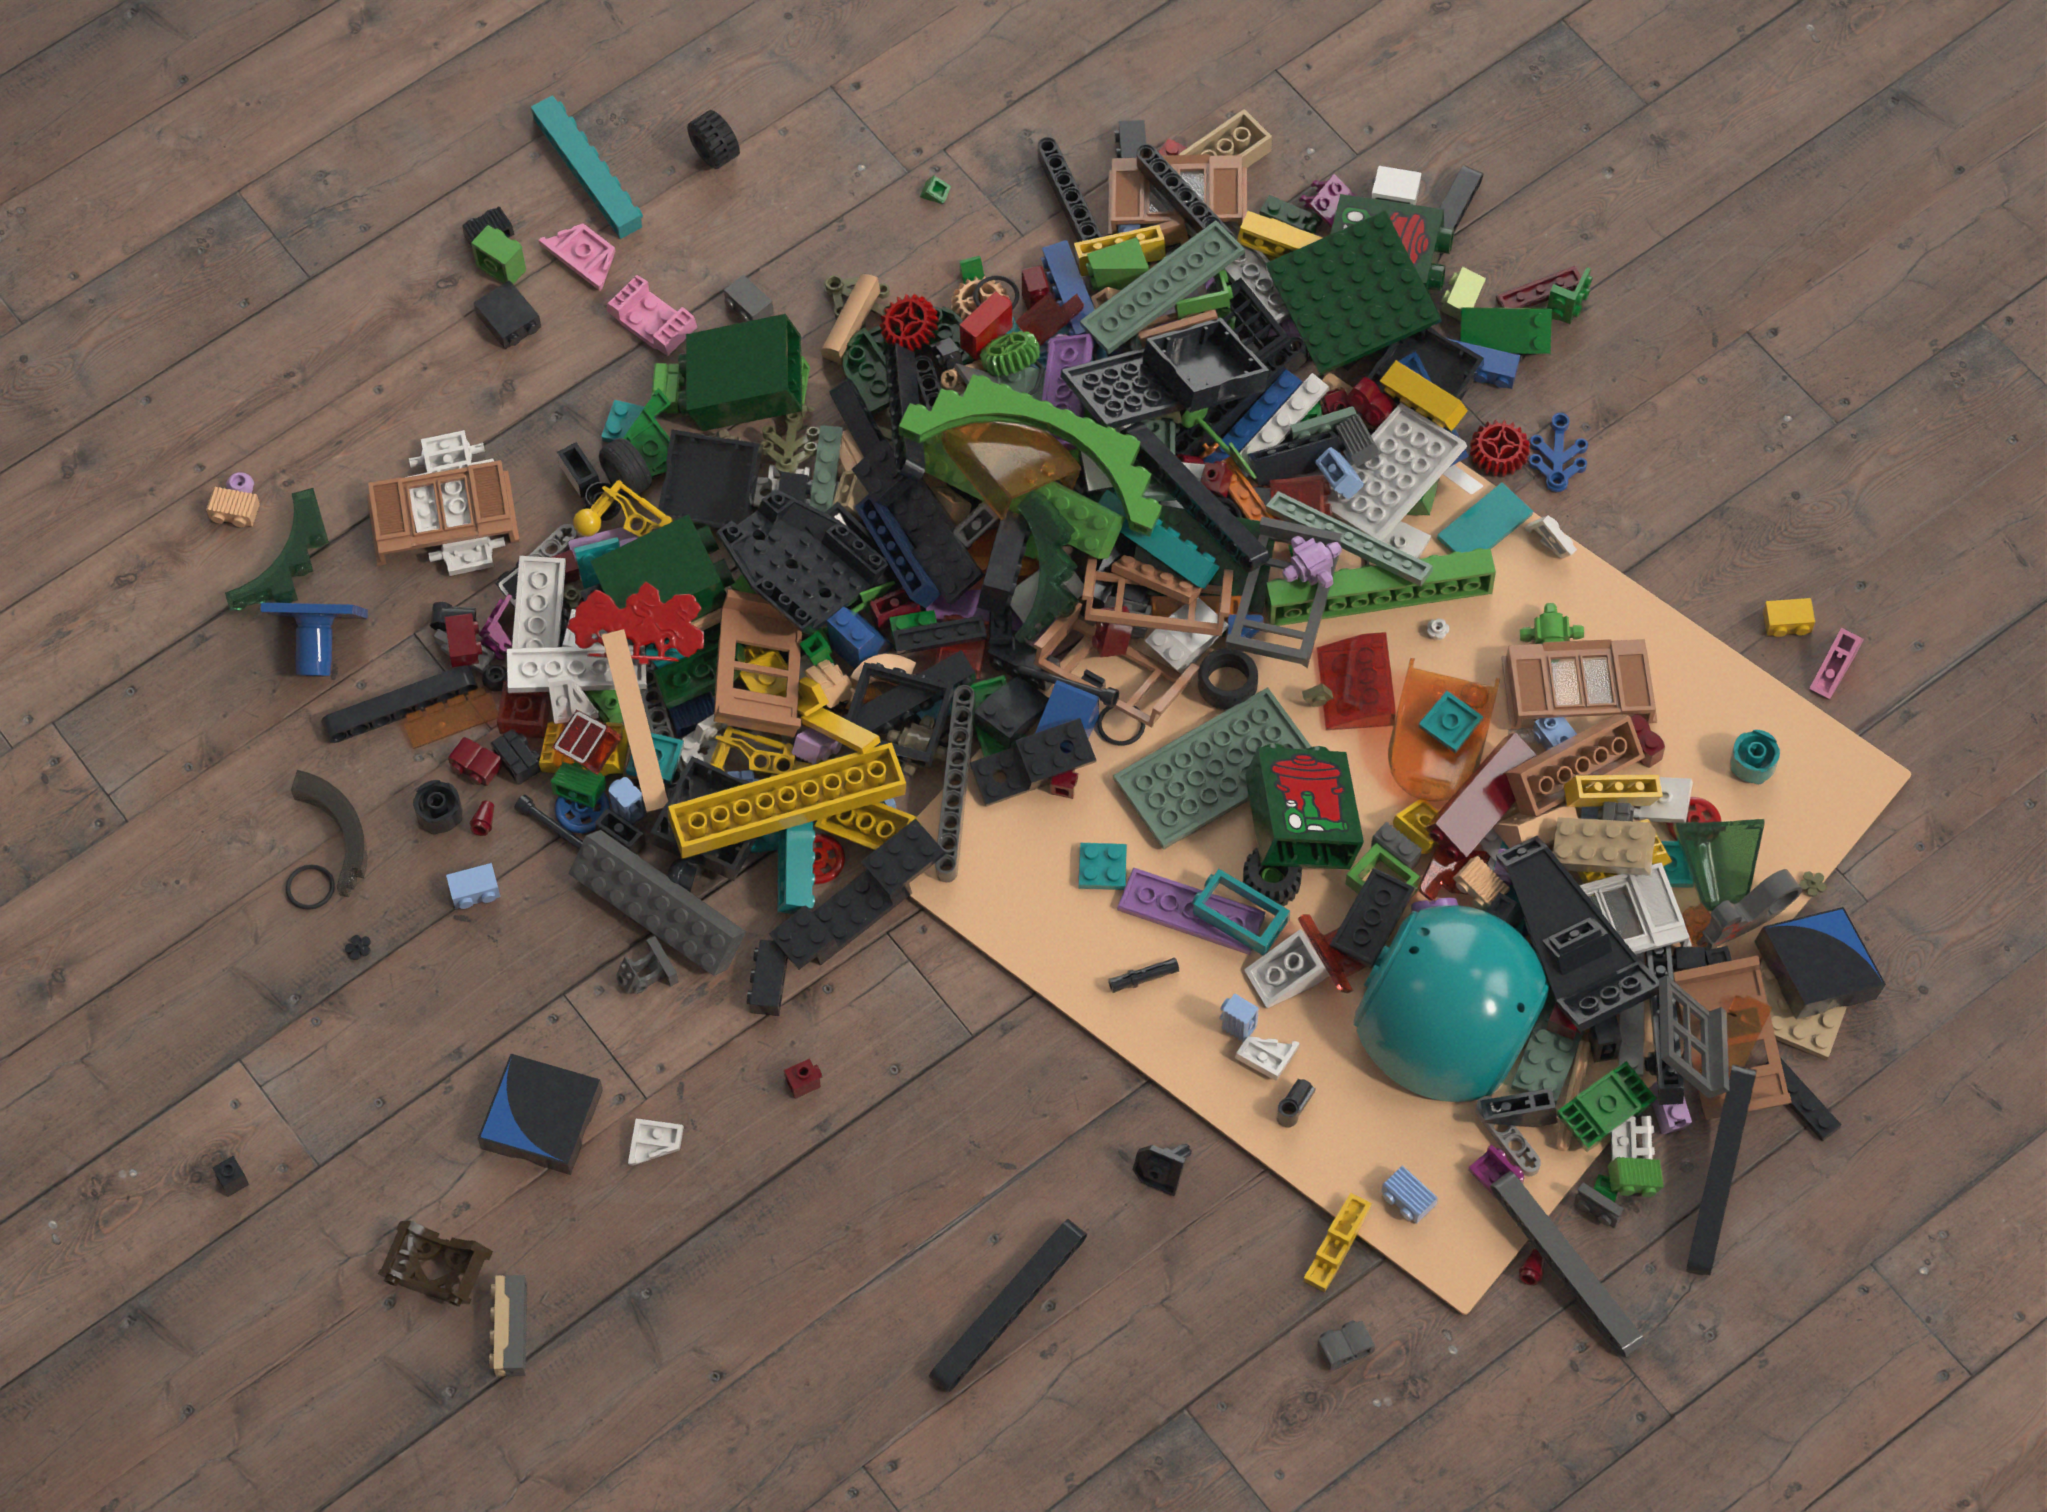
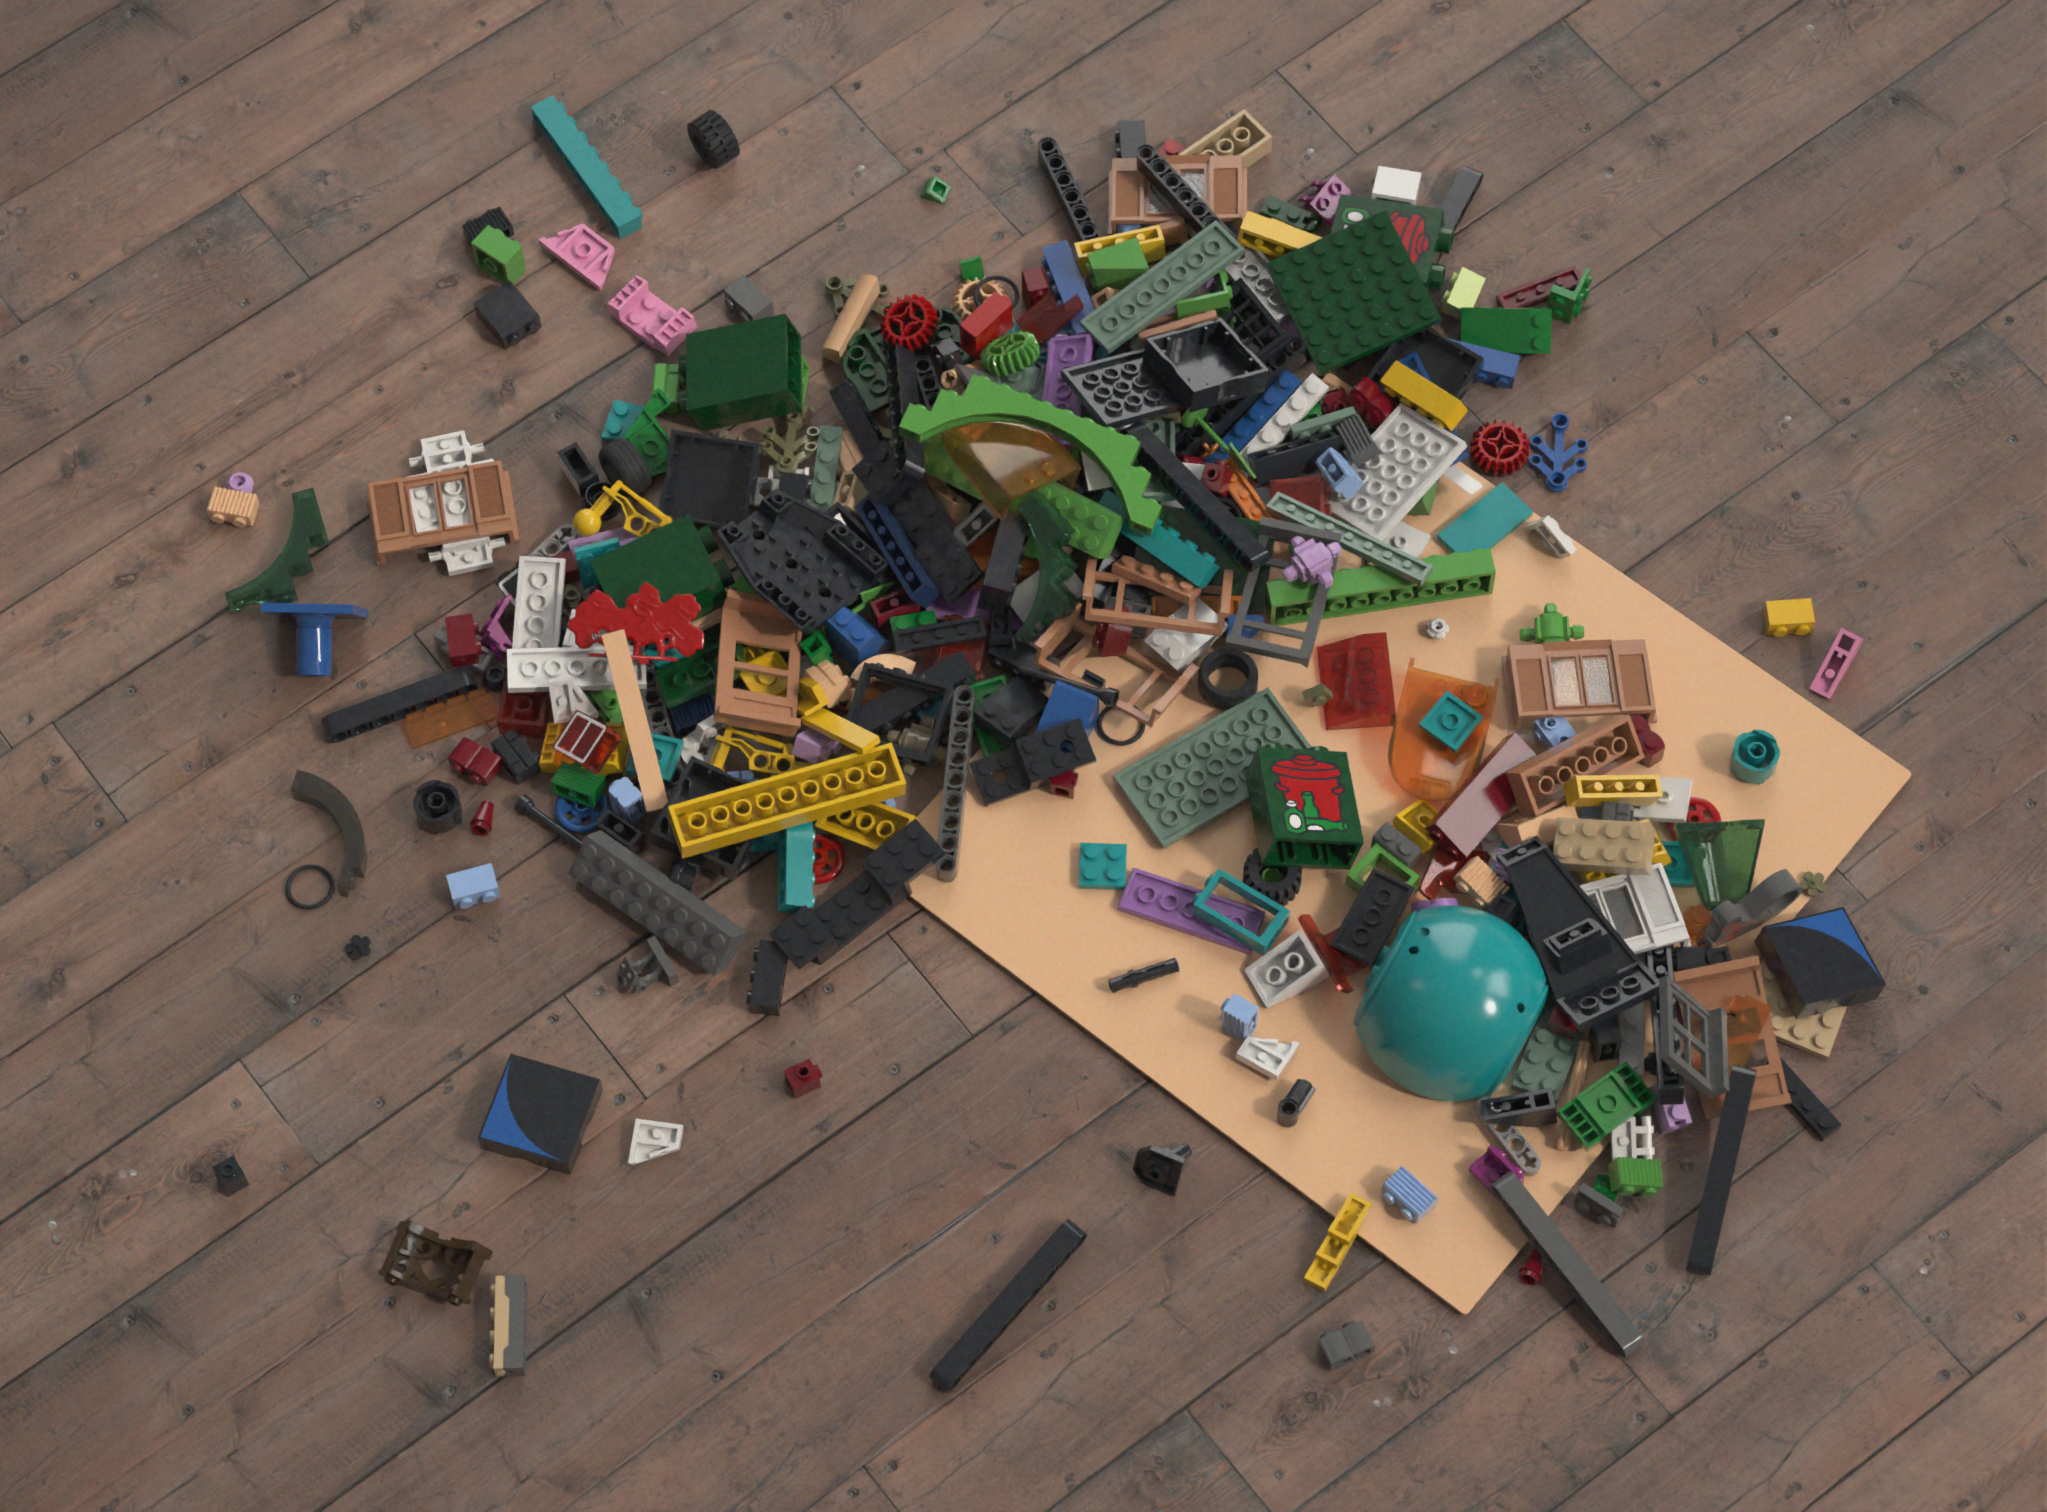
black piece [430,602,477,631] -> none

